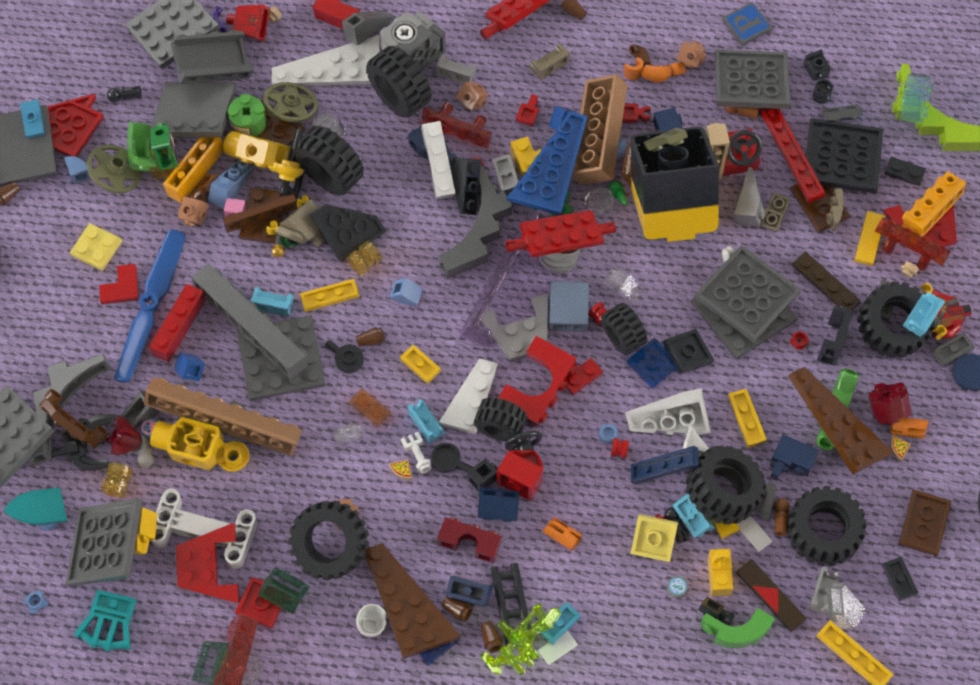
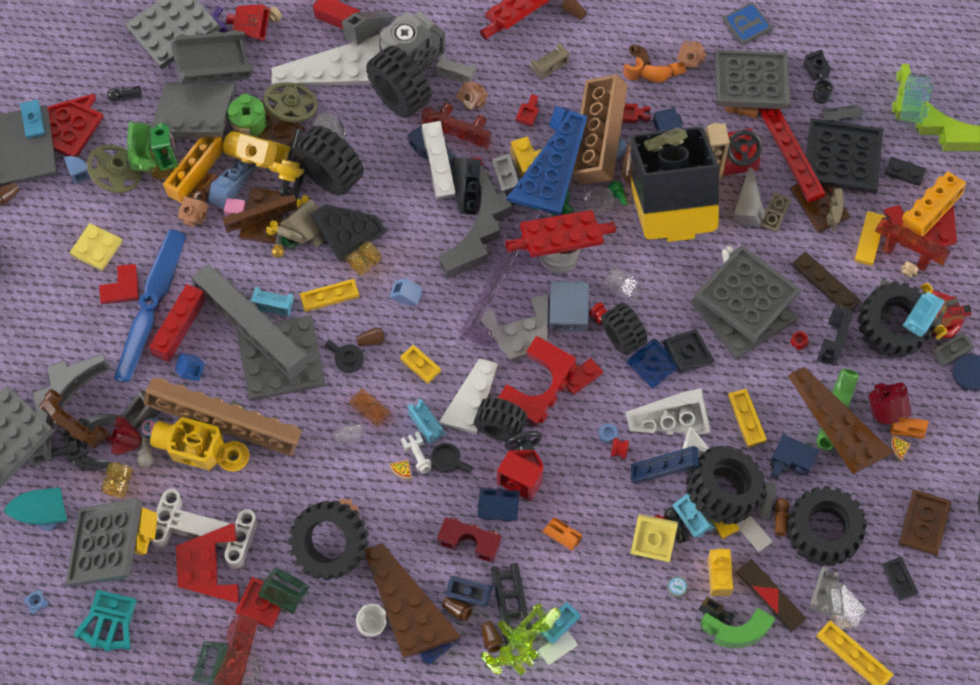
black brick [467,458,498,493] -> none

